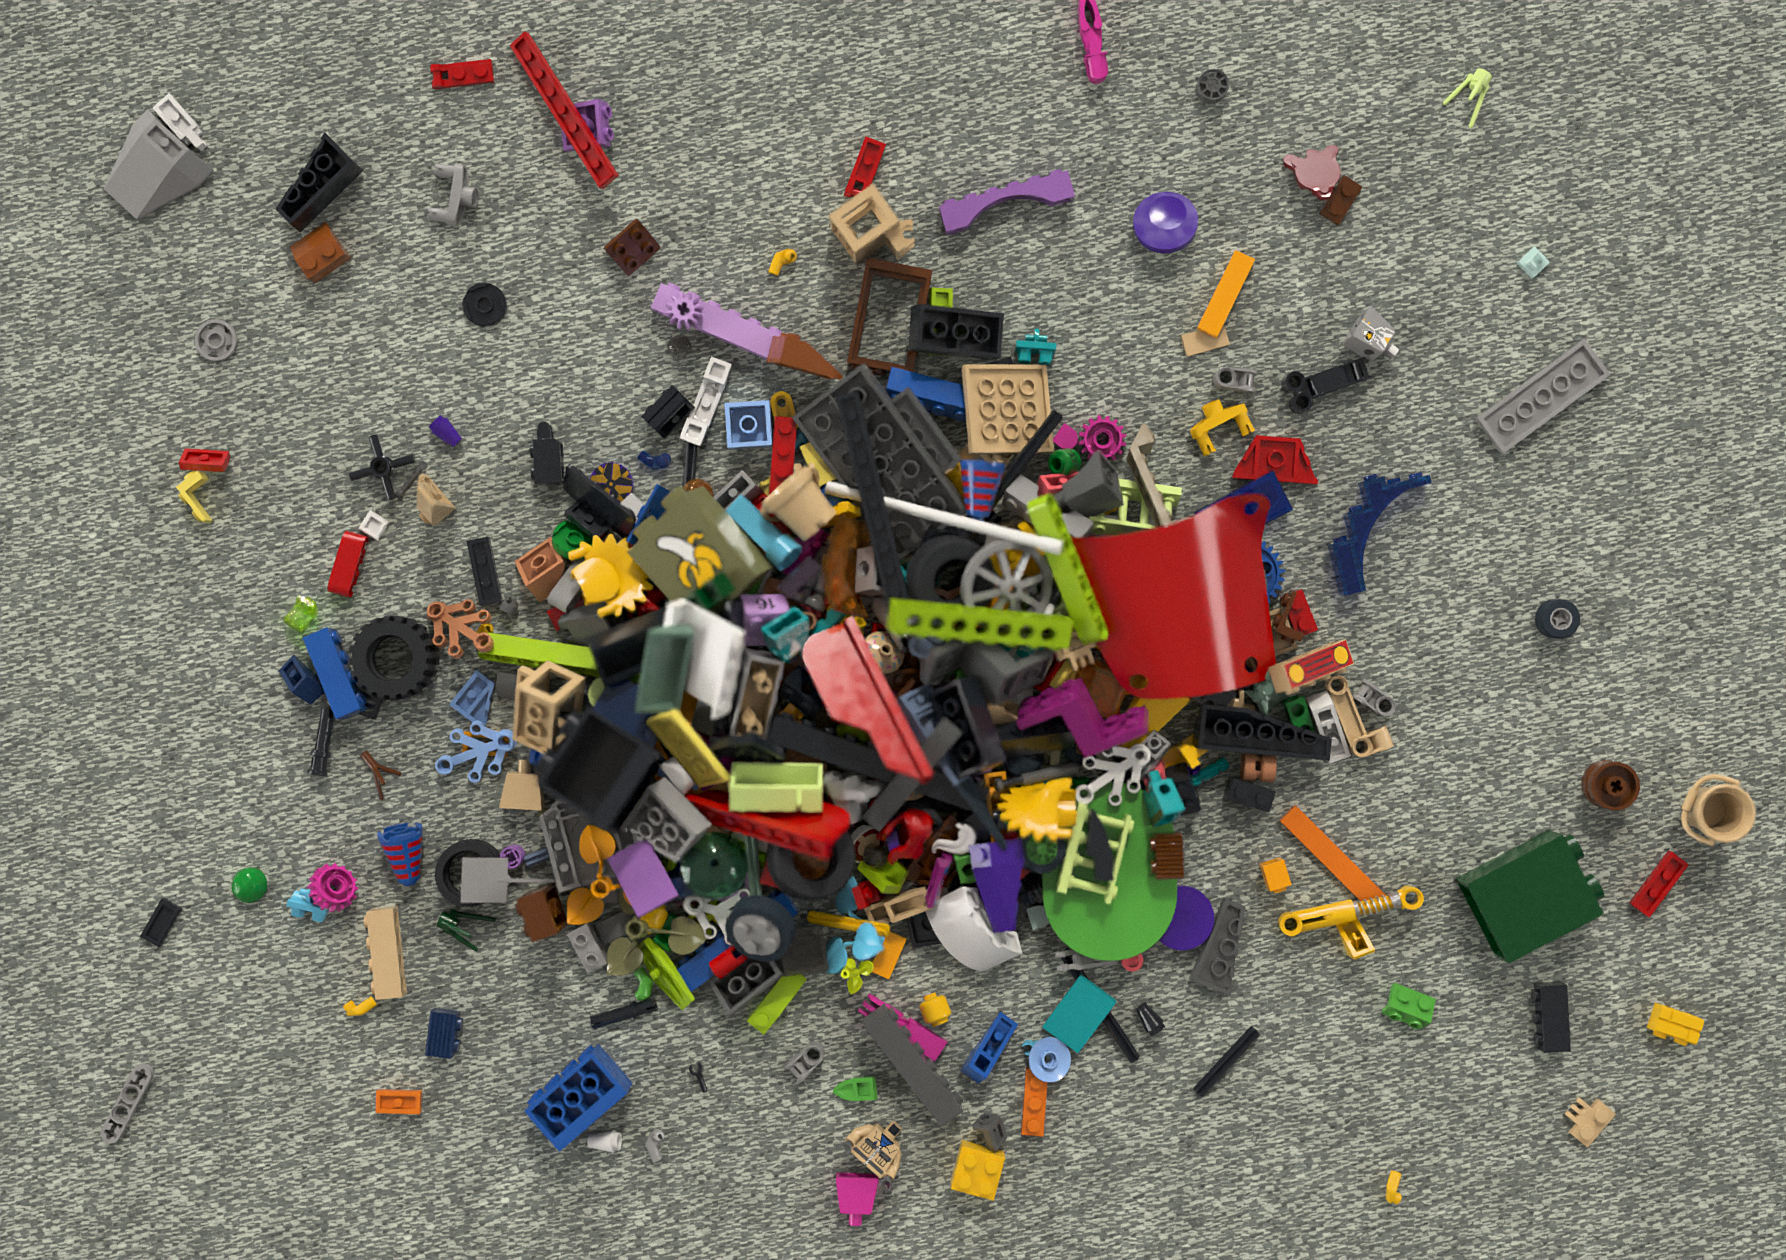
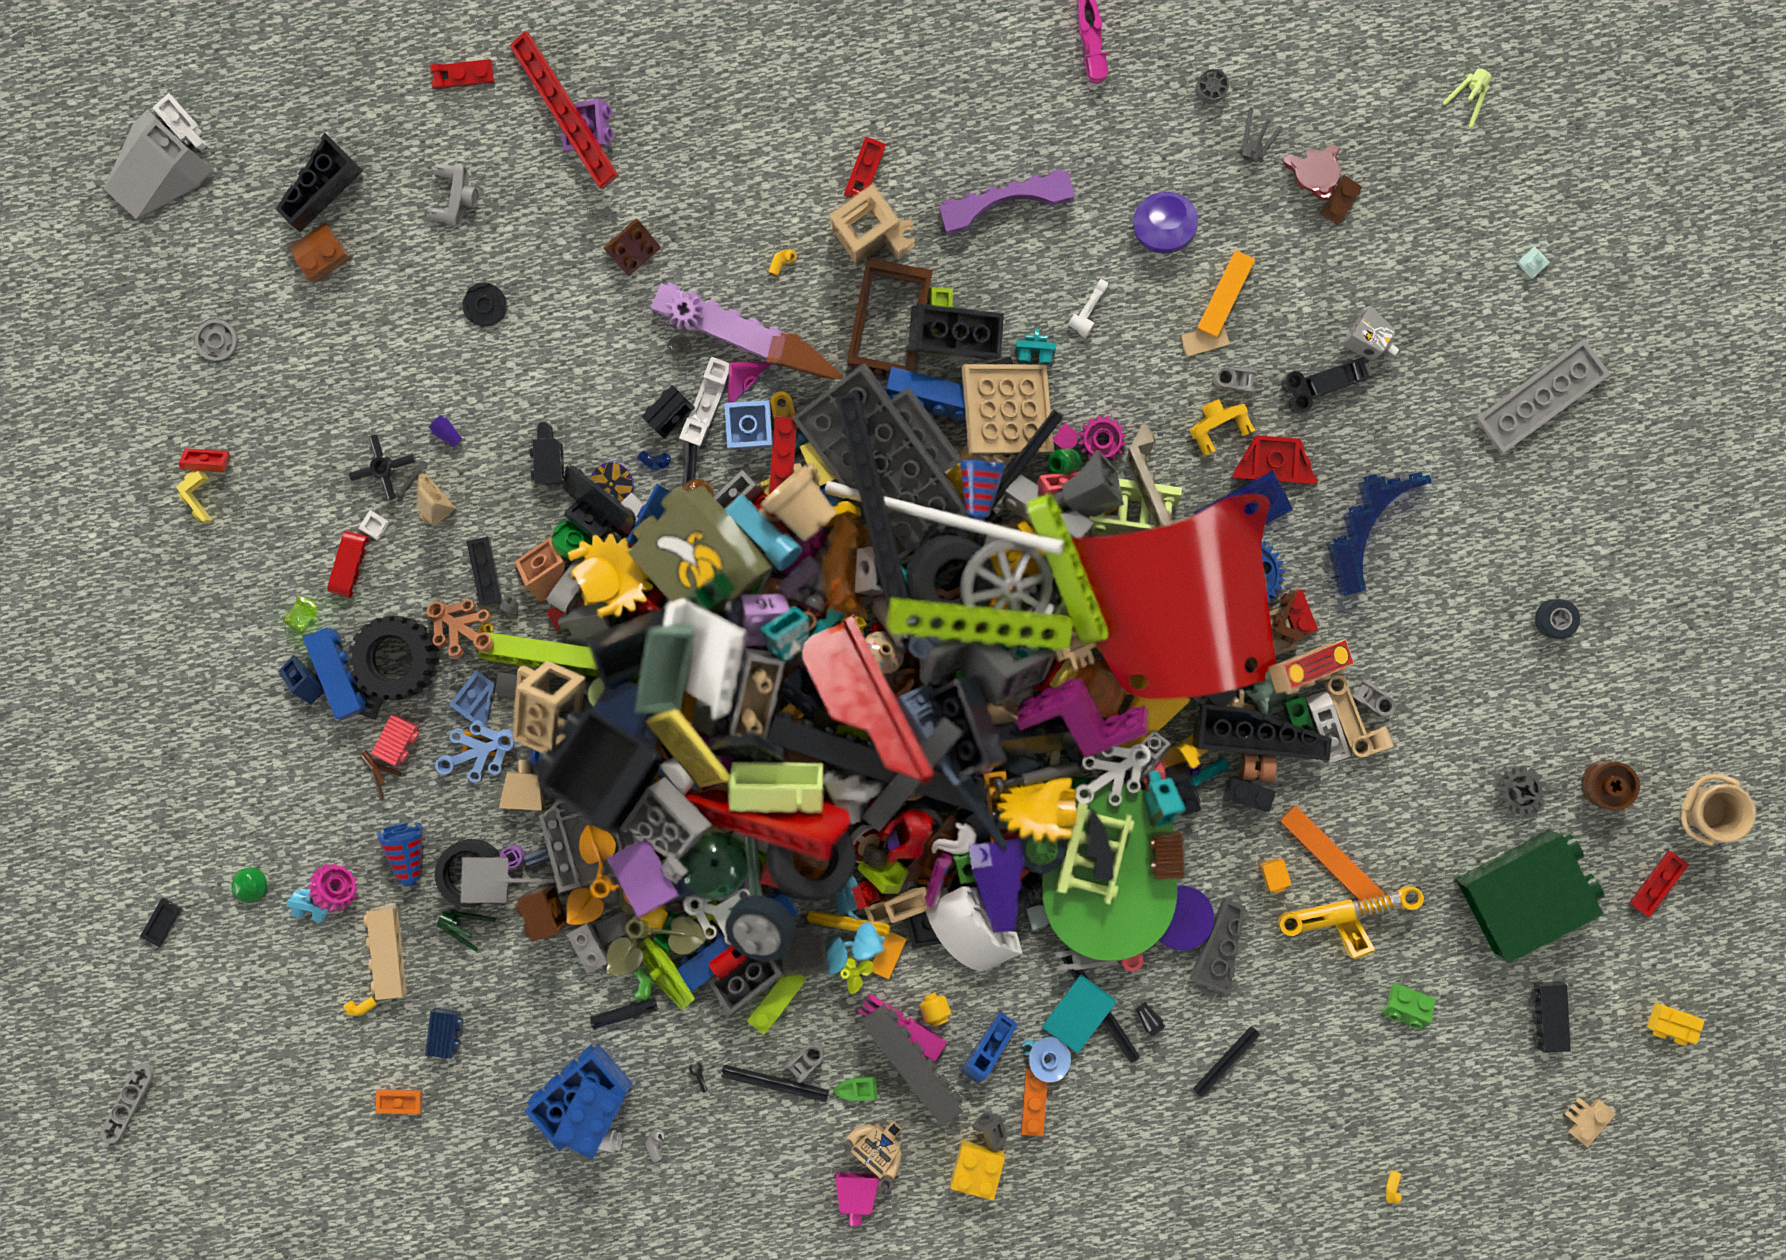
black pin [307,708,334,776] -> none
none -> coral brick [371,714,419,766]
none -> blue plate [553,1077,625,1160]
none -> light grey plate [660,855,687,884]
none -> black axle [721,1065,829,1102]
none -> dark pink tile [728,361,770,403]
none -> white brick [1068,279,1108,338]
none -> dark grey plant [1240,107,1283,163]
none -> dark grey gear [1496,766,1547,815]

